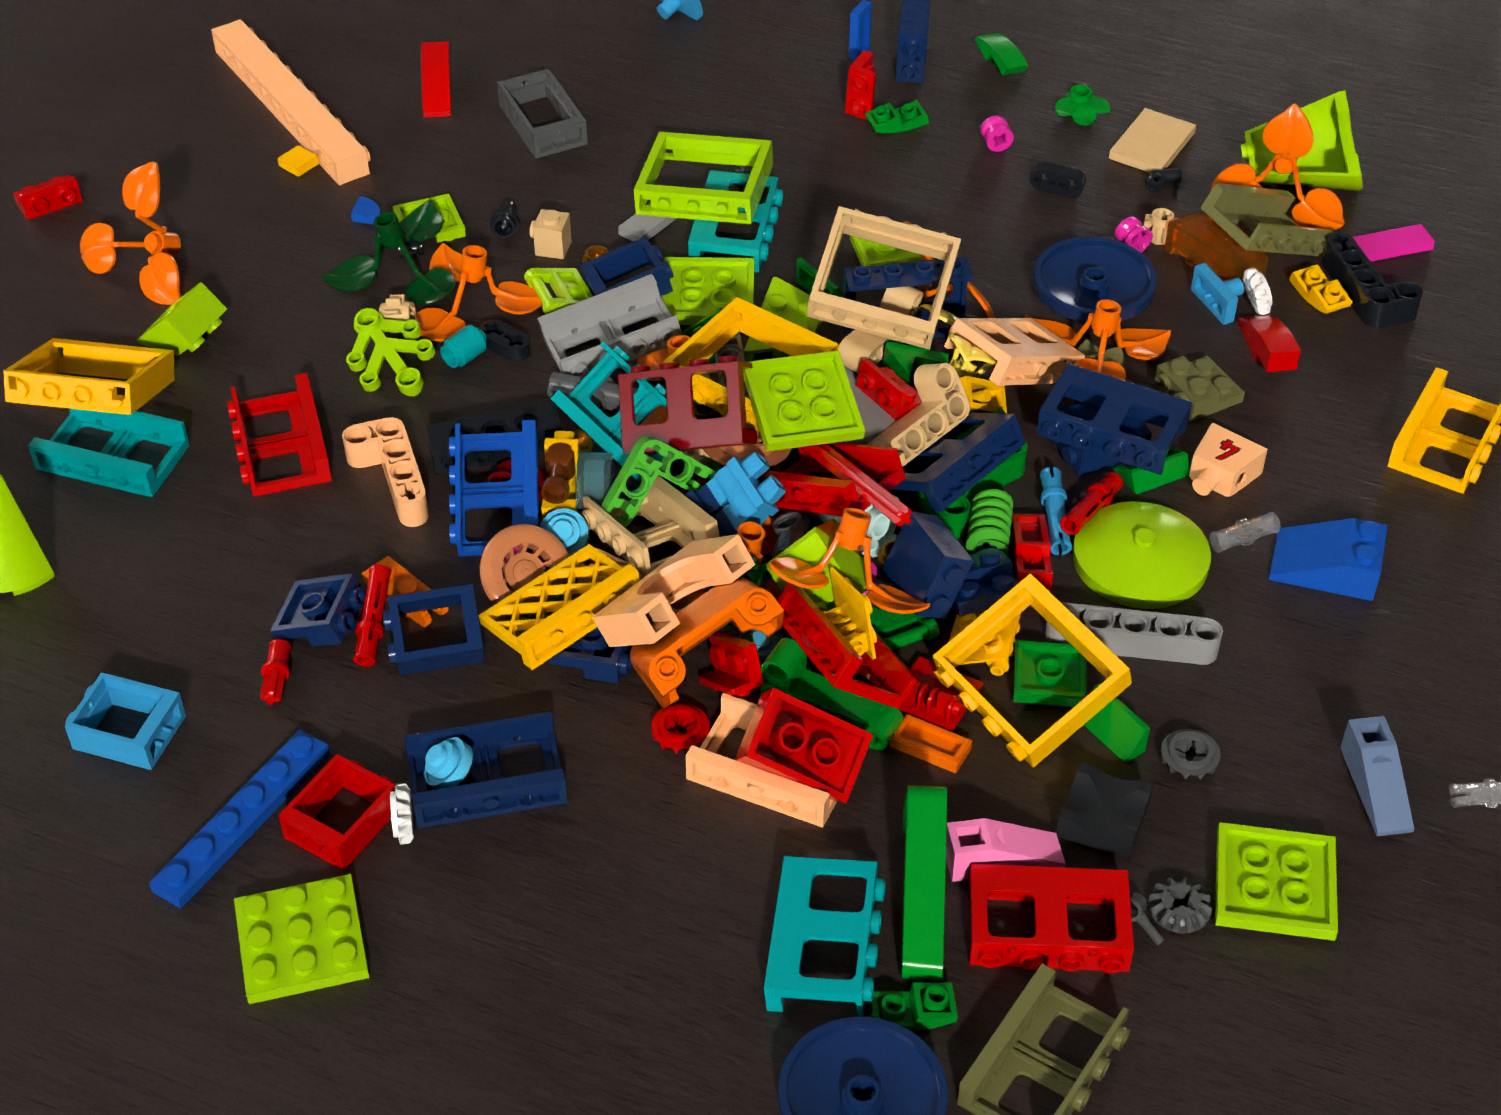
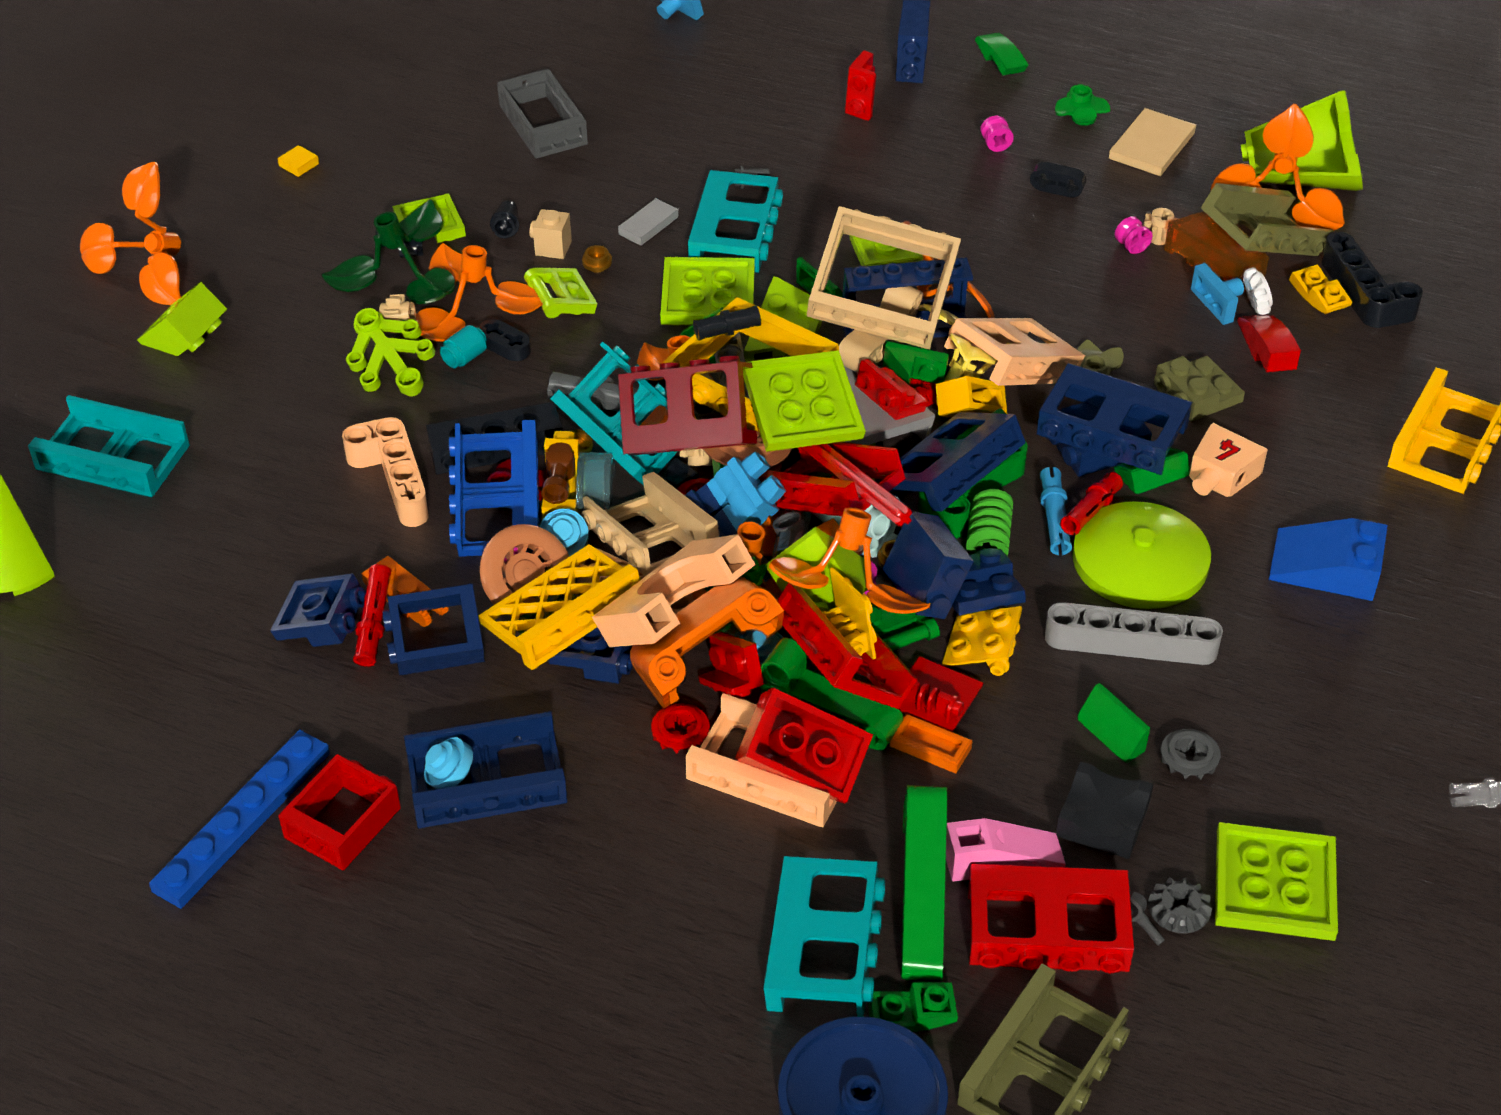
yellow window [3,338,175,415] -> none
red bracket [13,175,83,220] -> none
dark azure window [65,672,186,770] -> none
light nougat brick [211,19,371,186] -> none
red window [227,373,332,497] -> none
lime plate [234,874,369,1004] -> none
red axle [260,639,291,705] -> none
blue tile [351,196,380,224] -> none
white gear [390,784,414,845] -> none
red slope [421,41,452,118] -> none
light grey window [537,274,682,378] -> none
dark blue window [579,236,674,297] -> none
bright green beam [601,436,717,527] -> none
lime window [634,132,773,224] -> none
blue tile [849,0,872,61] -> none
green slope [864,100,929,133] -> none
tan beam [866,363,970,470] -> none
yellow window [933,573,1132,768] -> none
red slope [1011,514,1053,593] -> none
green plate [1013,640,1087,707] -> none
orange plant [1024,299,1171,381] -> none
dark blue dish [1033,237,1157,322] -> none
black arm [1145,168,1182,192] -> none
clear pin [1209,512,1281,553] -> none
sand blue slope [1340,716,1414,836] -> none
dark pink tile [1353,224,1435,262] -> none
none -> black pin [693,305,761,341]

